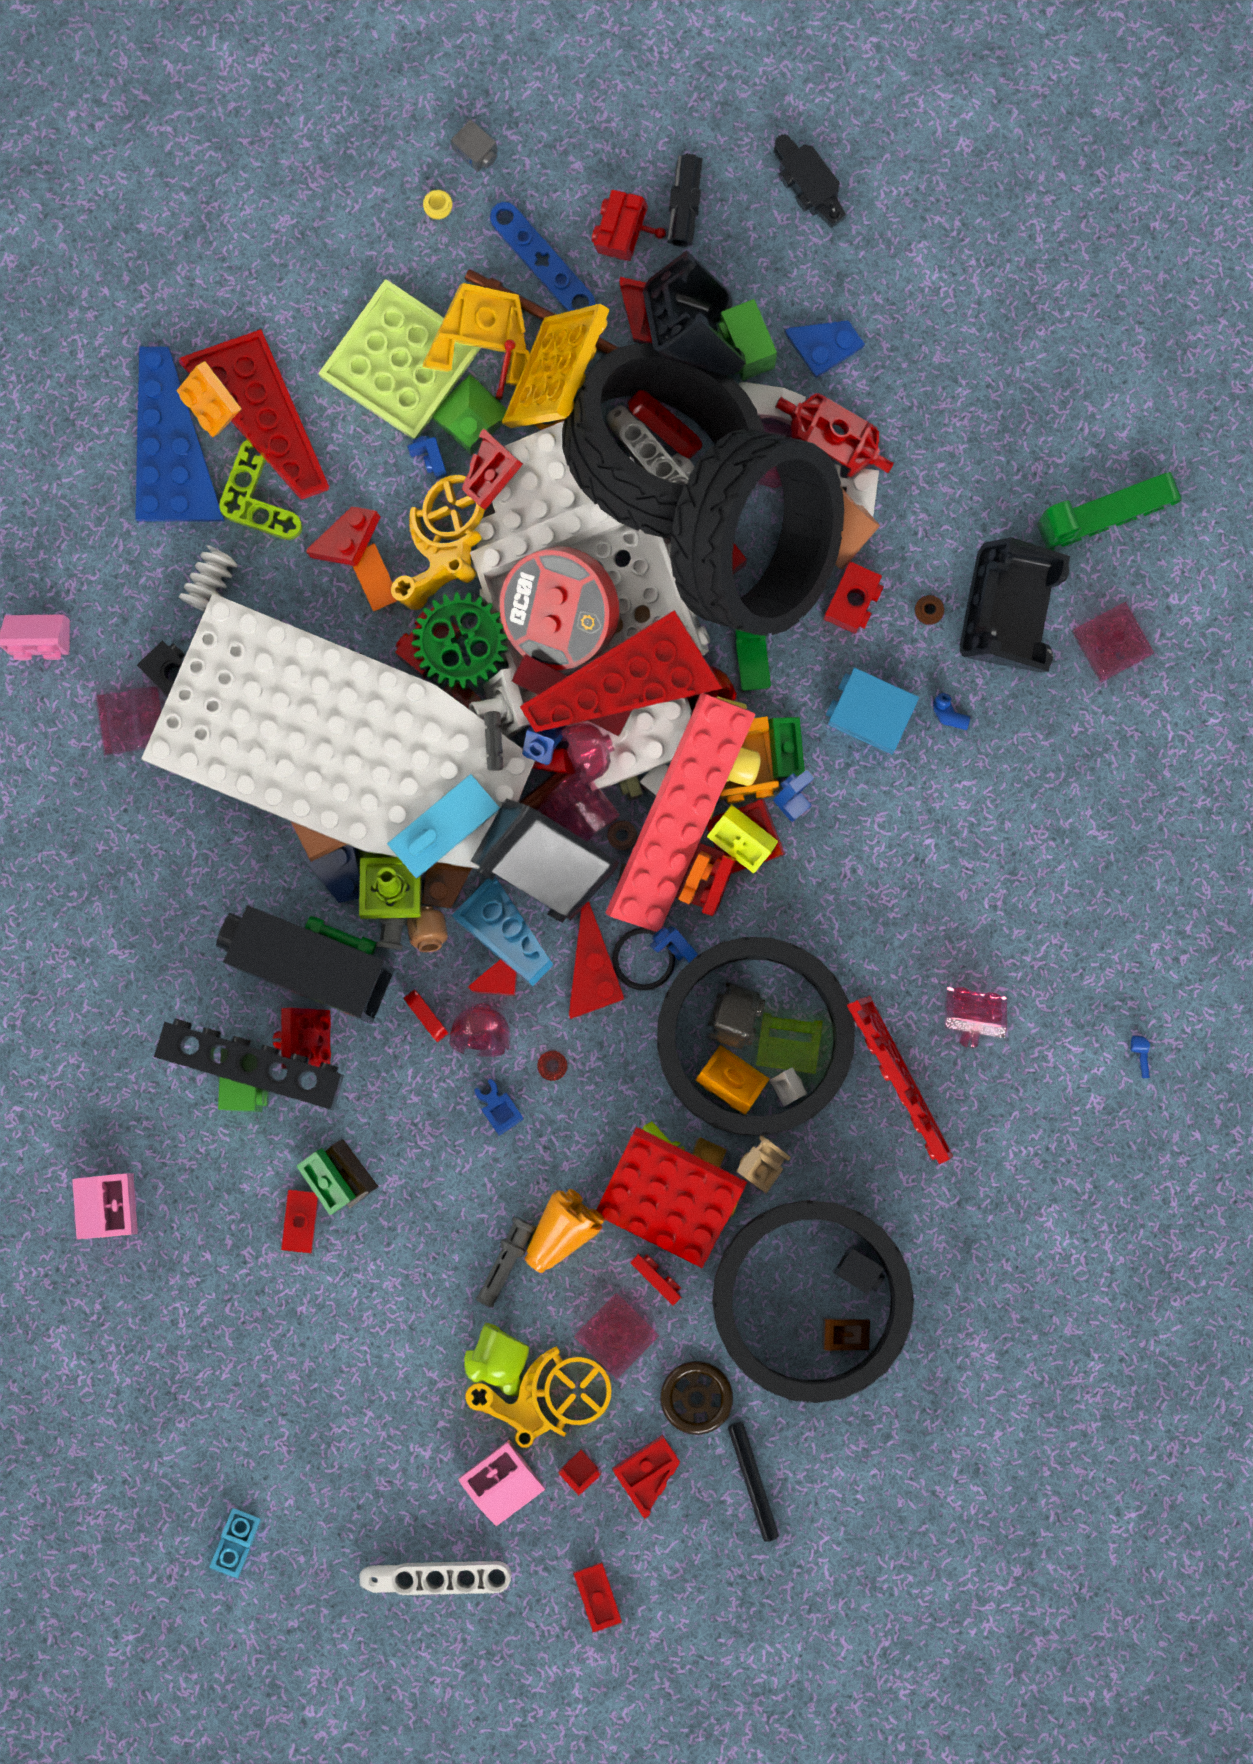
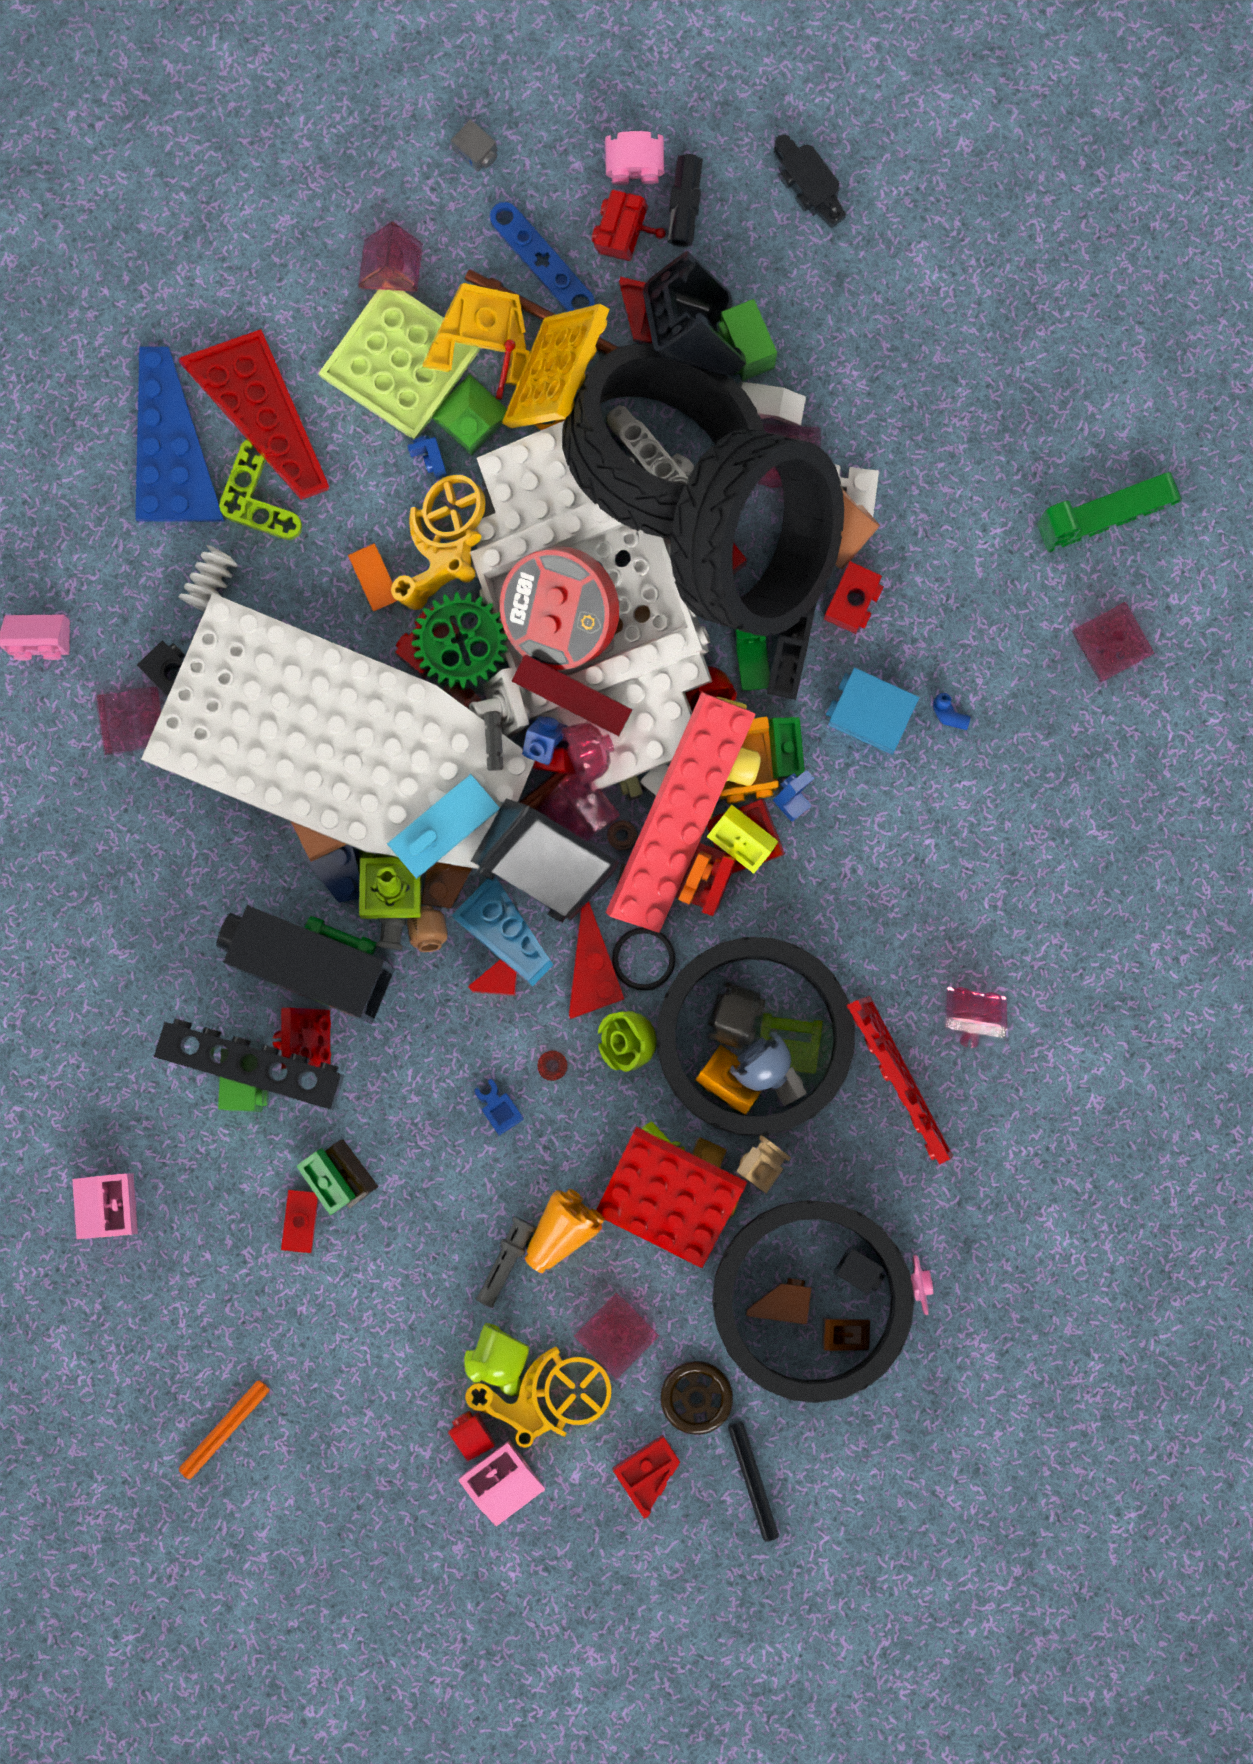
light orange plate [176,361,241,438] -> none
medium azure slope [209,1508,261,1579] -> none
red wing [306,507,381,566] -> none
white piece [359,1561,512,1595] -> none
red beam [403,989,449,1043] -> none
light yellow plate [423,190,453,220] -> none
clear pink cylinder [449,1003,510,1057] -> none
wing [462,428,523,510] -> none
red wing [519,610,723,732] -> none
red panel [558,1449,602,1496] -> none
red plate [573,1562,622,1632] -> none
red beam [628,390,702,459] -> none
red plate [630,1253,682,1306] -> none
blue bracket [649,926,698,963] -> none
red plate [775,393,894,477] -> none
blue wing [784,320,865,378] -> none
reddish brown plate [914,595,944,625] -> none
black windscreen [959,537,1070,673] -> none
blue hand [1130,1036,1150,1078] -> none
none -> orange axle [179,1380,270,1479]
none -> clear pink slope [358,222,423,292]
none -> red slope [448,1410,496,1461]
none -> lime cylinder [598,1011,657,1072]
none -> bright pink brick [605,131,664,185]
none -> sand blue cylinder [730,1032,791,1091]
none -> reddish brown slope [745,1278,811,1324]
none -> black slope [767,602,817,700]
none -> bright pink plate [910,1255,934,1315]

